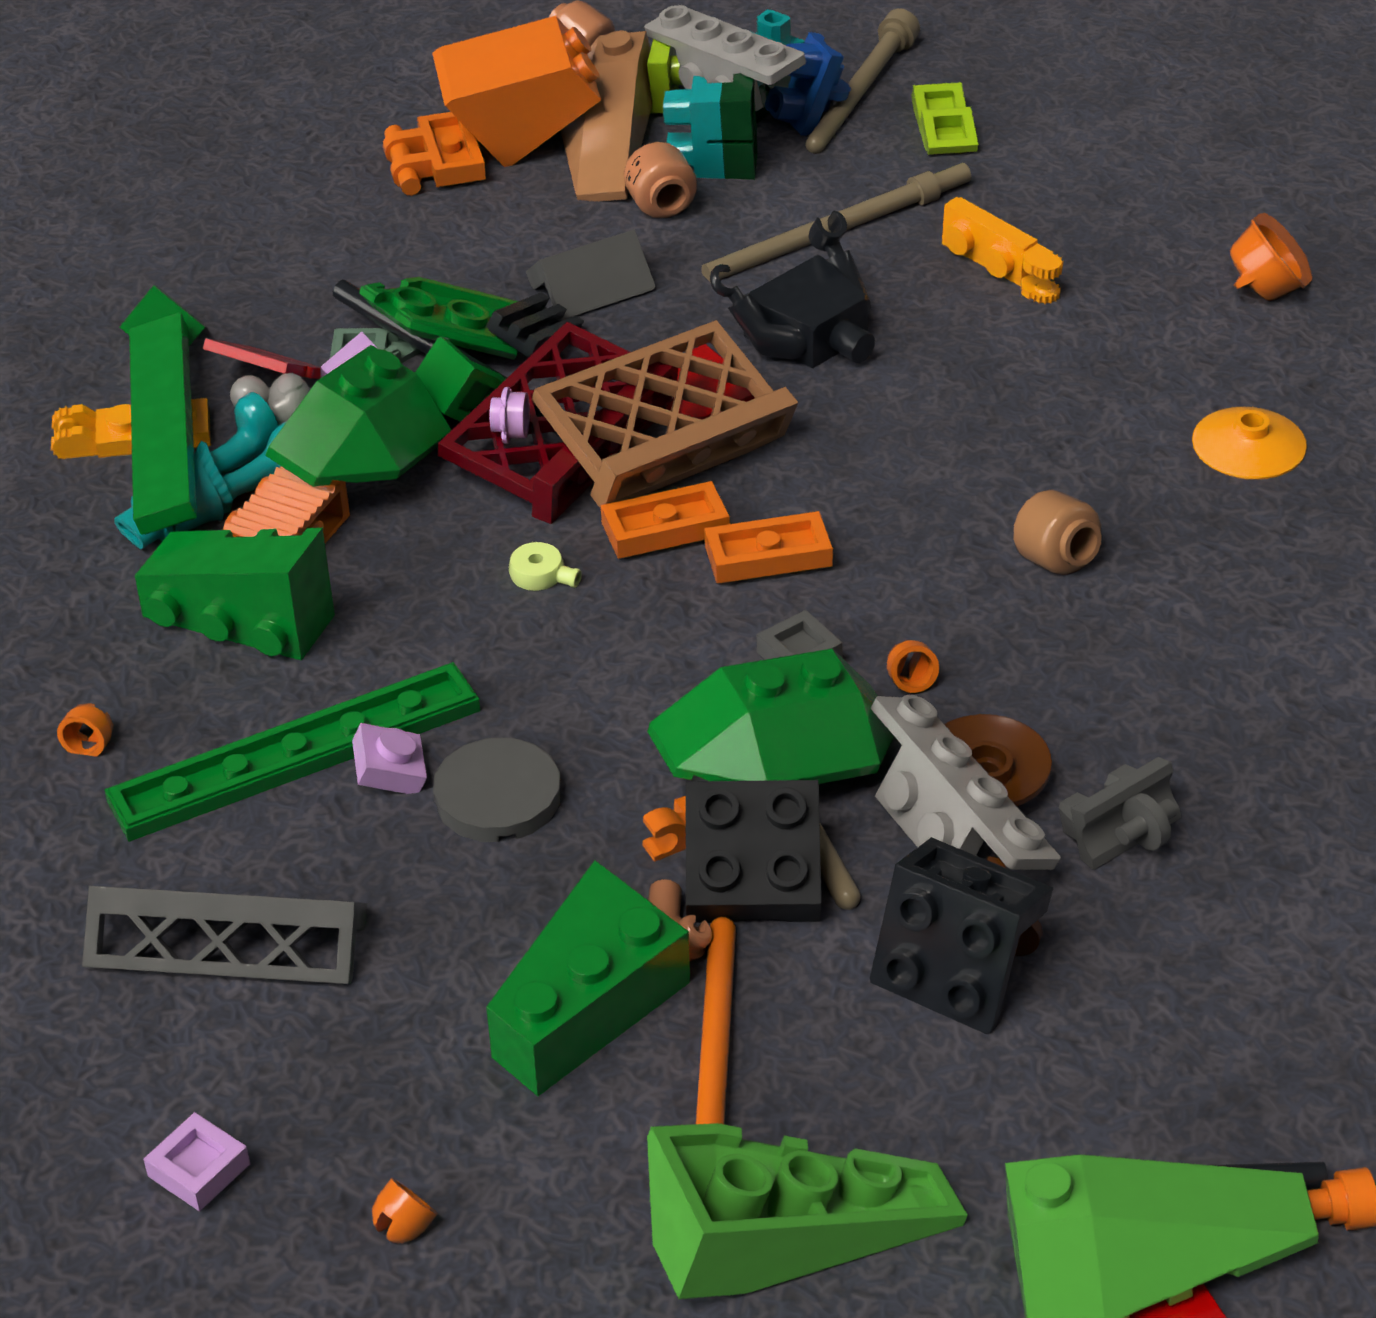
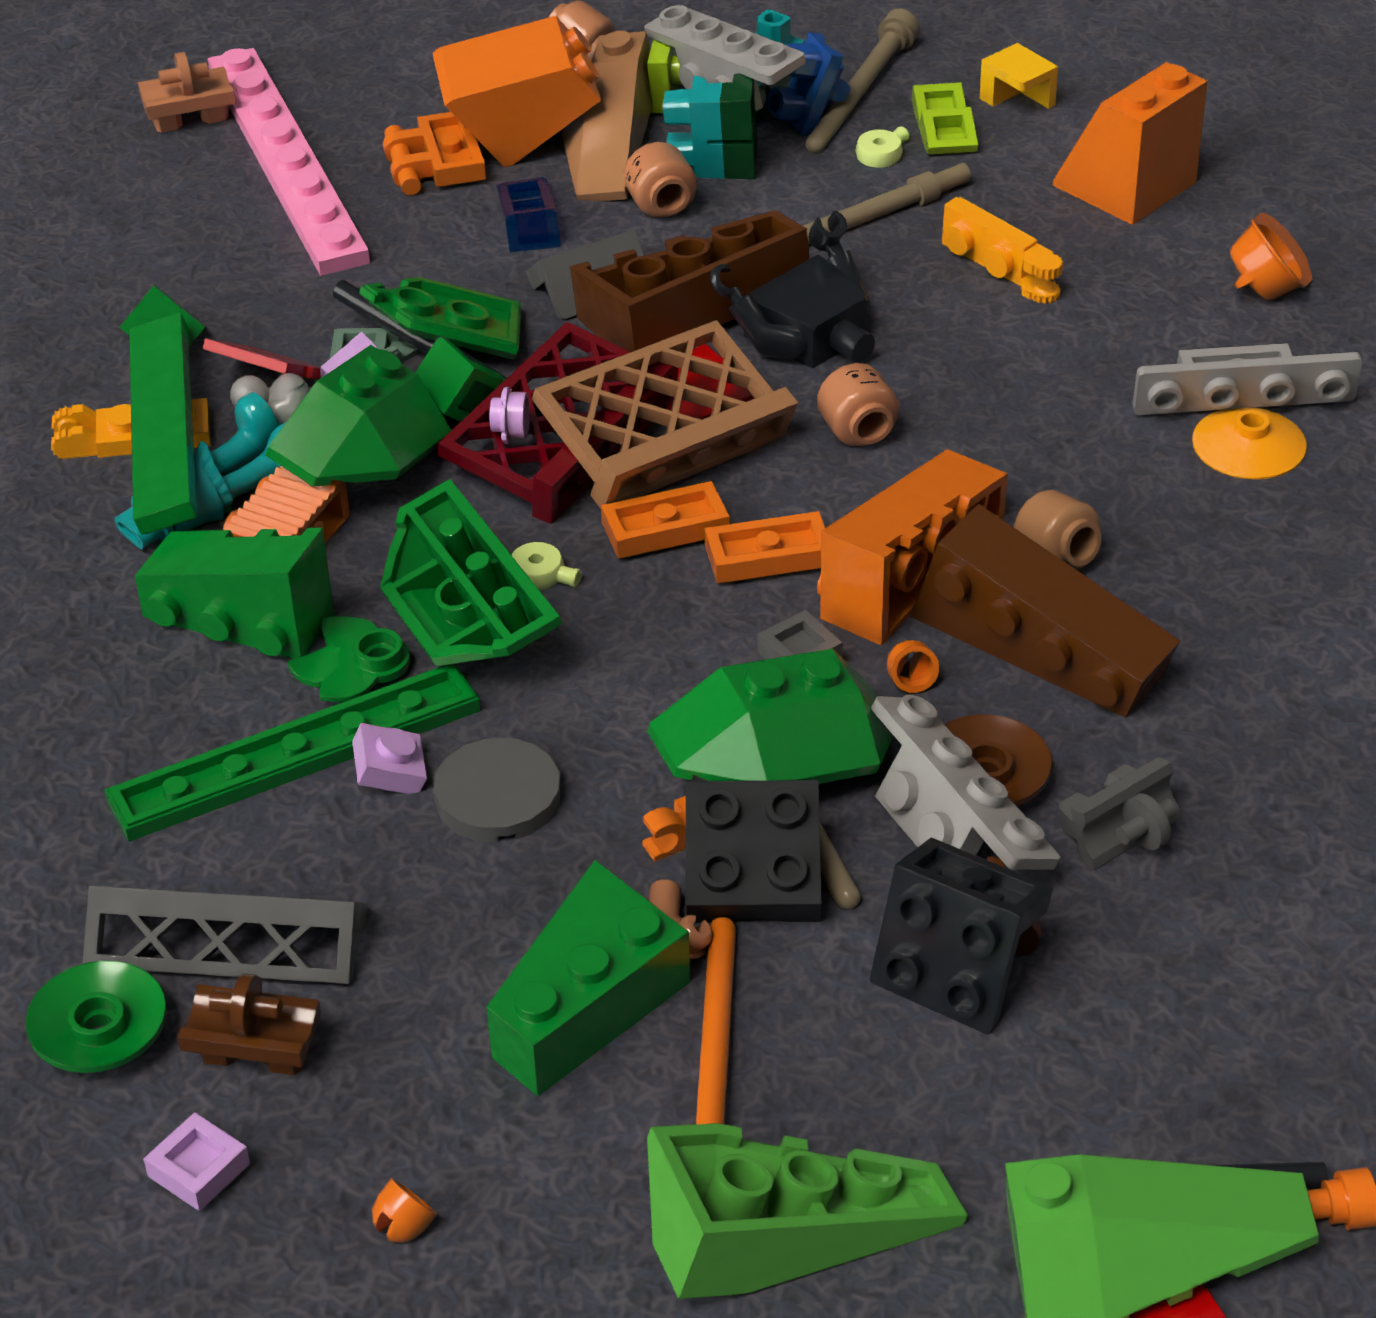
orange hinge [57,703,113,757] -> none
black tile [486,292,584,357] -> none
none -> green dish [25,960,167,1073]
none -> nougat hips [138,52,236,133]
none -> reddish brown hips [177,973,321,1075]
none -> bright pink plate [208,48,370,276]
none -> green plate [287,616,410,702]
none -> green wedge [380,479,563,666]
none -> clear blue slope [496,177,561,252]
none -> reddish brown wedge [570,210,810,352]
none -> nougat head [817,363,899,447]
none -> orange wedge [817,449,1008,646]
none -> yellowish green piece [855,126,909,168]
none -> reddish brown wedge [911,504,1181,718]
none -> yellow panel [979,43,1058,109]
none -> orange slope [1053,62,1208,225]
none -> light grey bracket [1132,343,1363,415]

